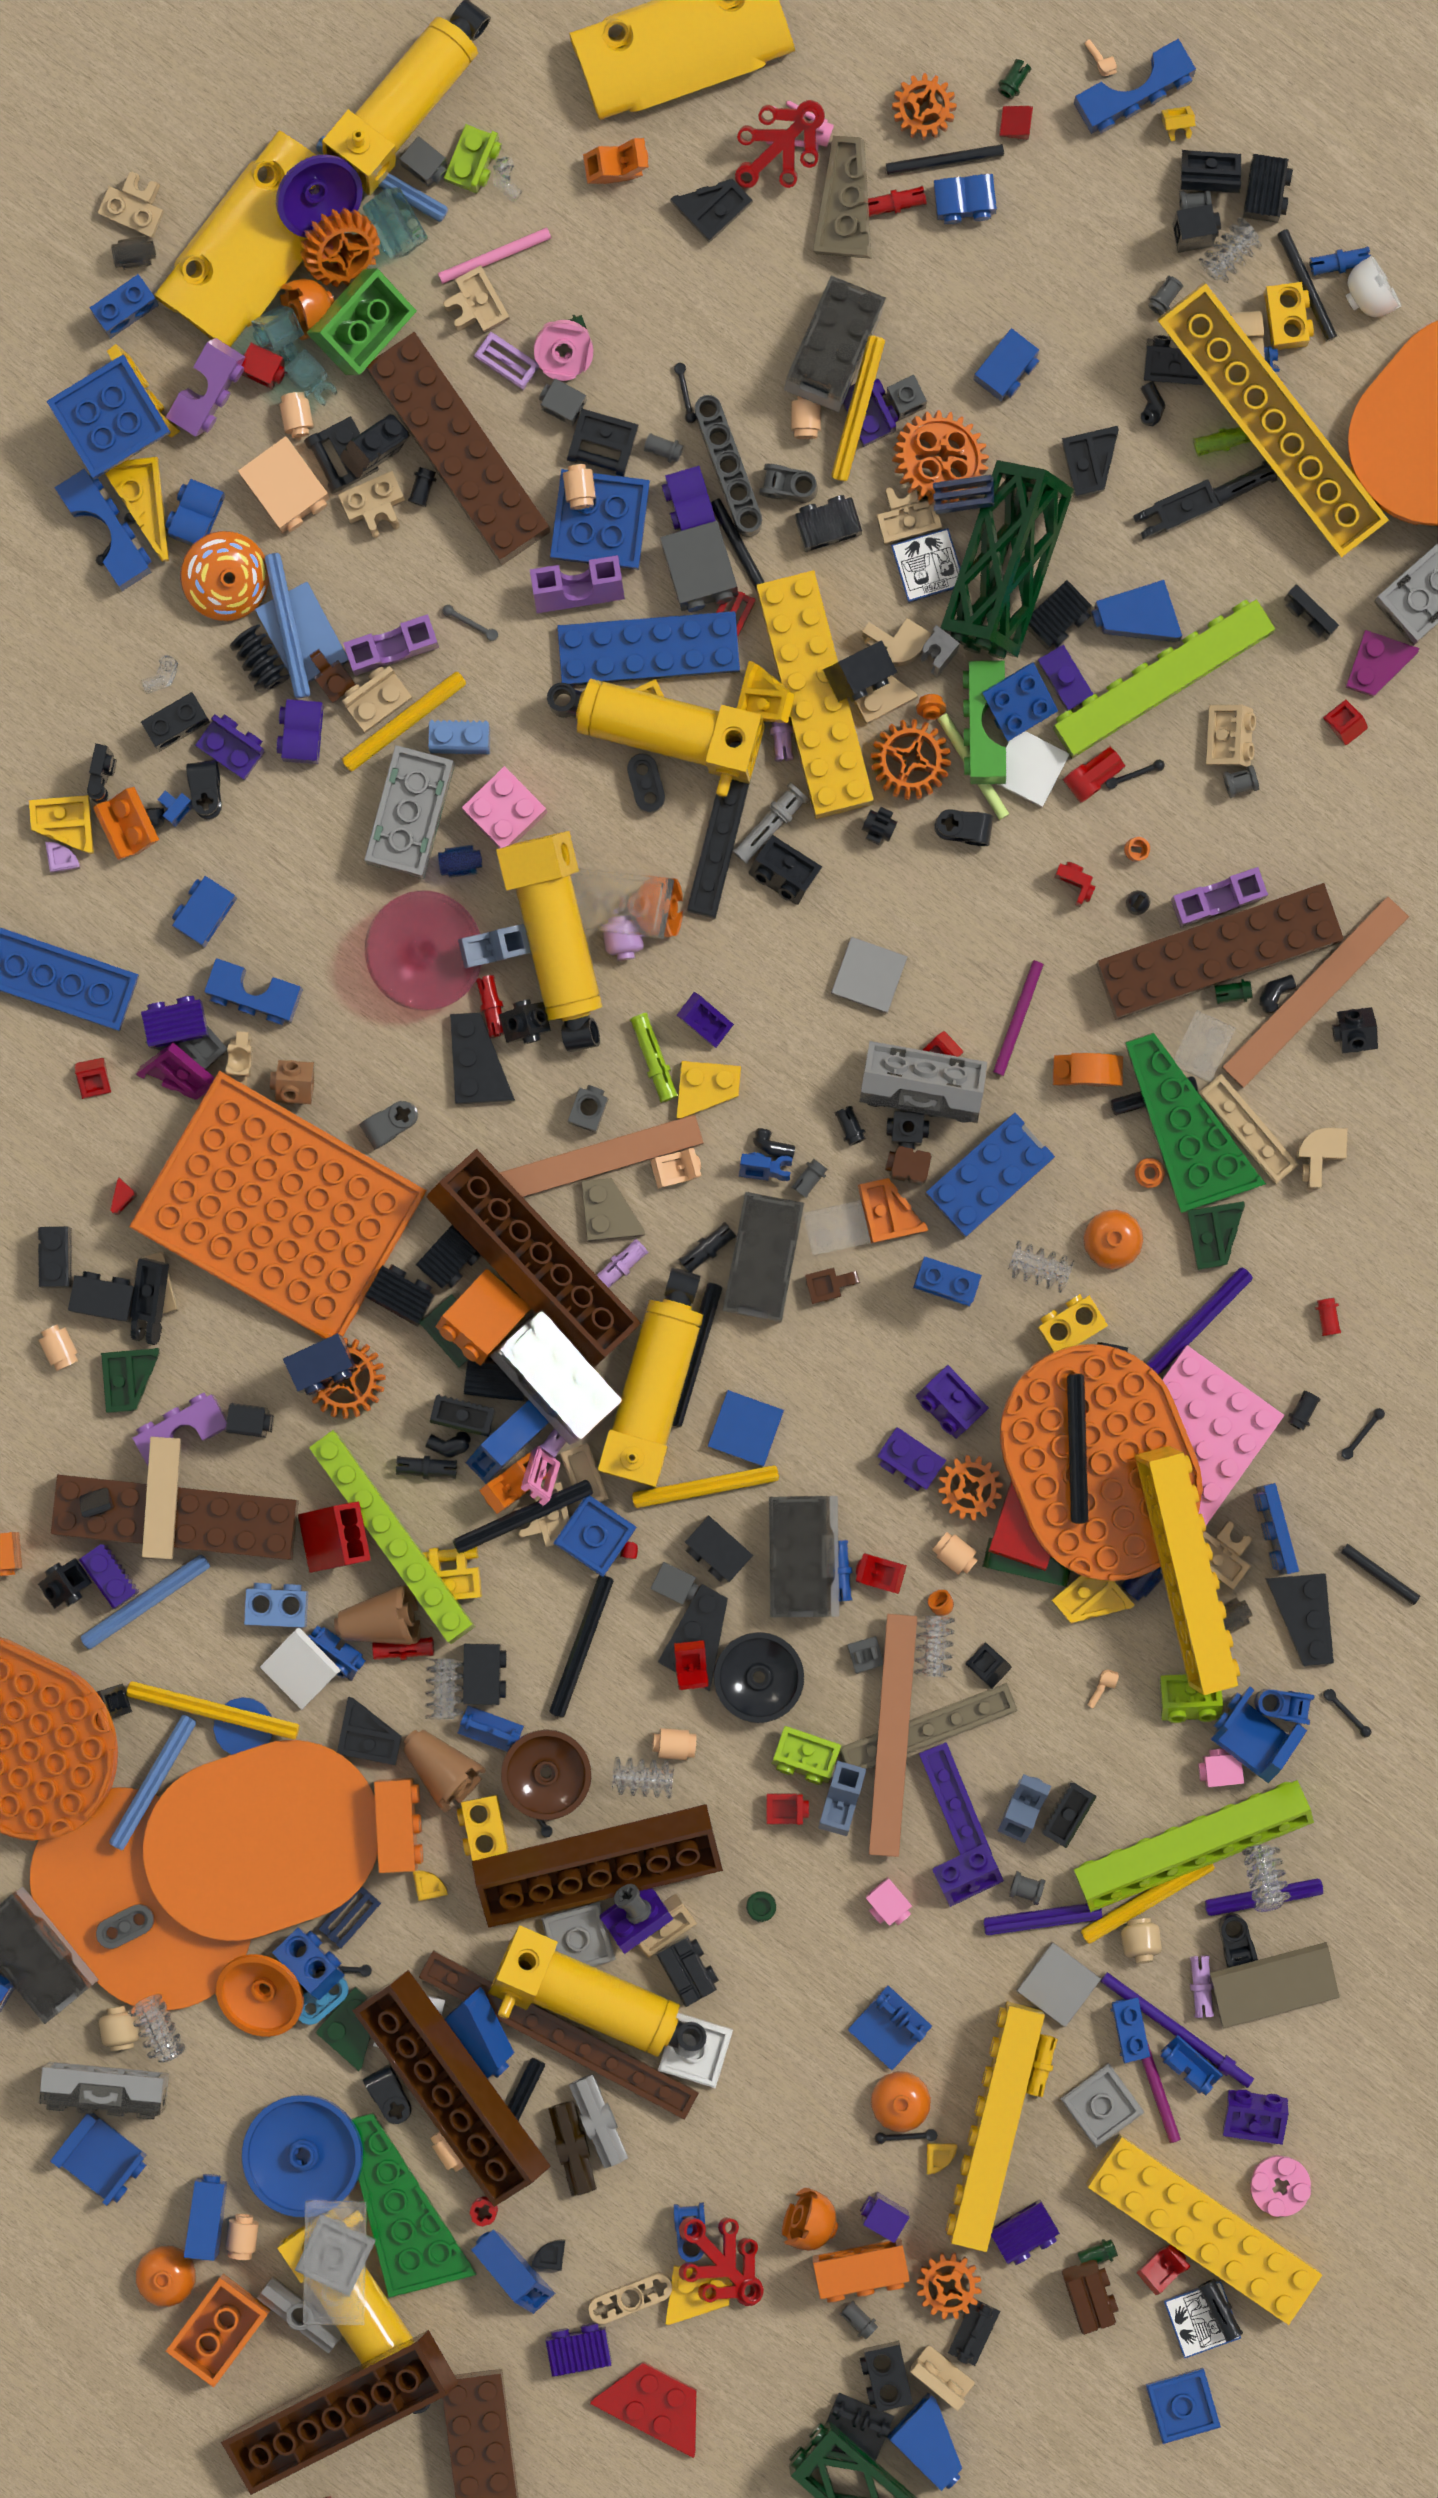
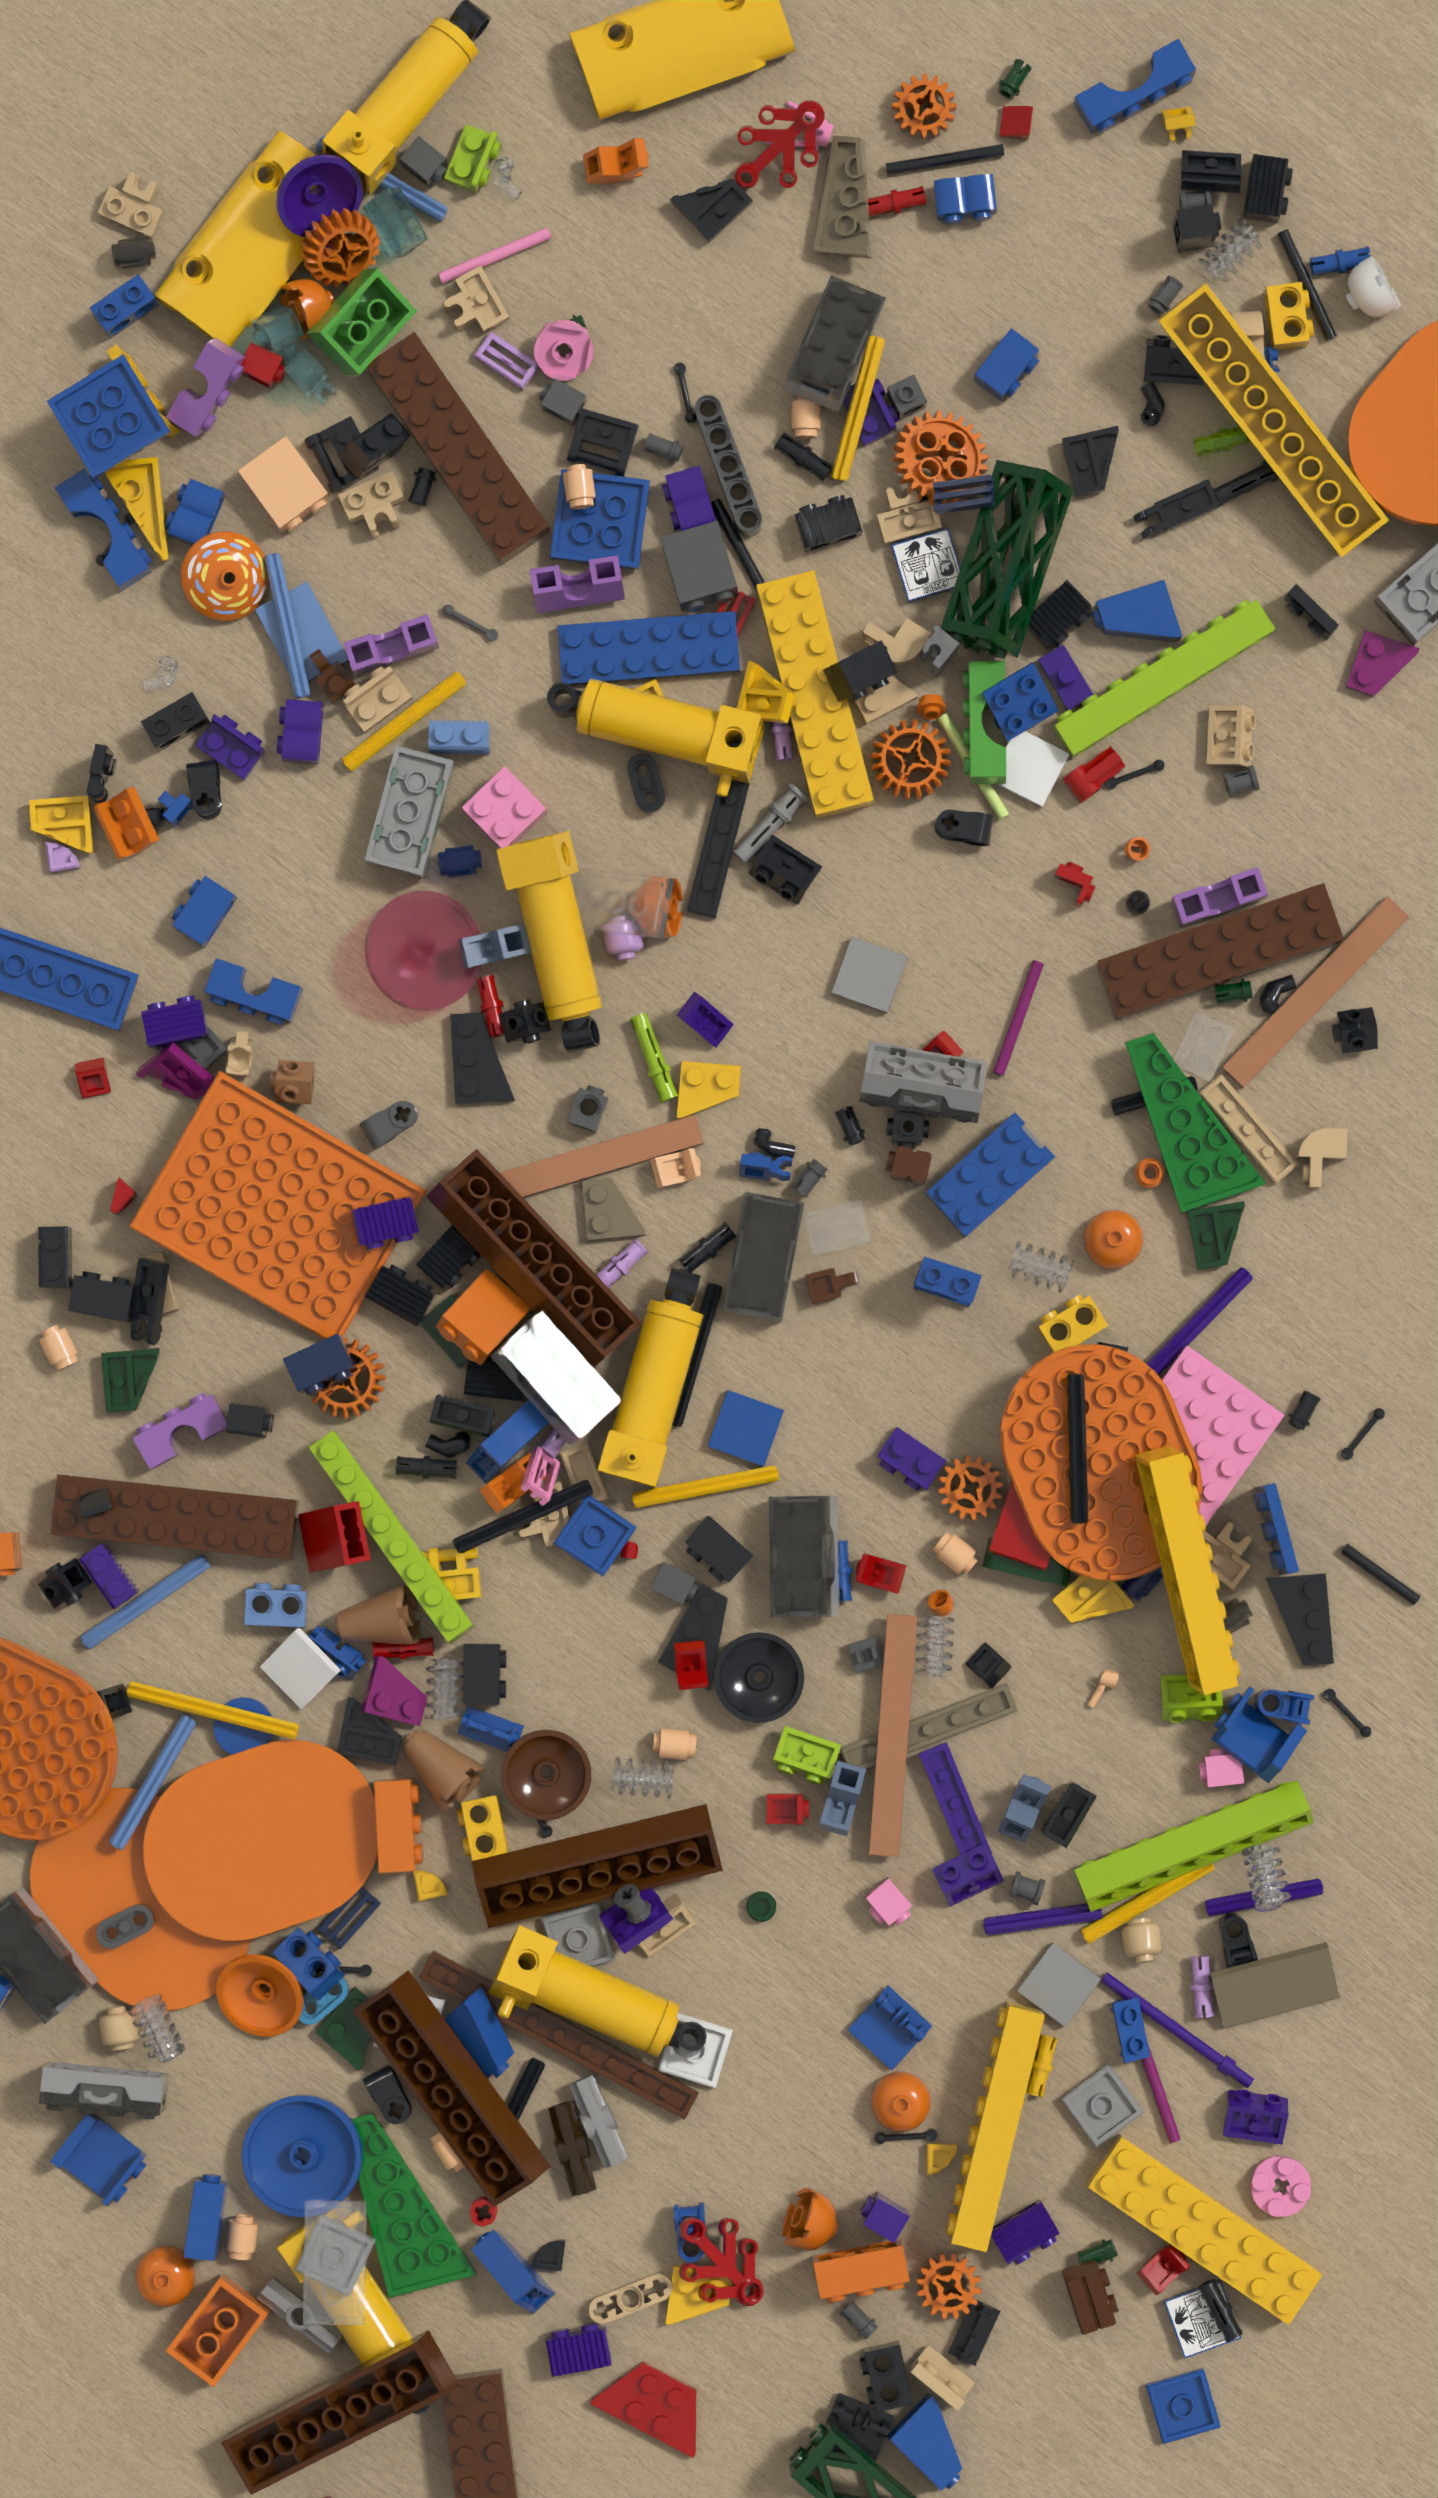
tan tile [142,1437,181,1559] -> none
black piece [230,624,290,692] -> none
light nougat brick [279,392,314,438] -> none
black axle [549,1575,614,1718] -> none
black brick [656,1935,719,2007] -> none
dark grey piece [759,464,818,503] -> none
orange wing [858,1178,928,1243] -> none
black gear [861,807,898,845] -> none
dark purple bracket [916,1365,989,1439] -> none
orange brick [1053,1053,1123,1087] -> none
light nougat hand [1084,39,1117,77] -> none
blue hinge [1160,2035,1223,2096] -> none
red pin [1315,1298,1341,1336] -> none
red slope [1323,699,1368,745] -> none
none -> dark purple brick [350,1196,419,1250]
none -> magenta wing [361,1655,428,1726]
none -> black pin [774,432,833,482]

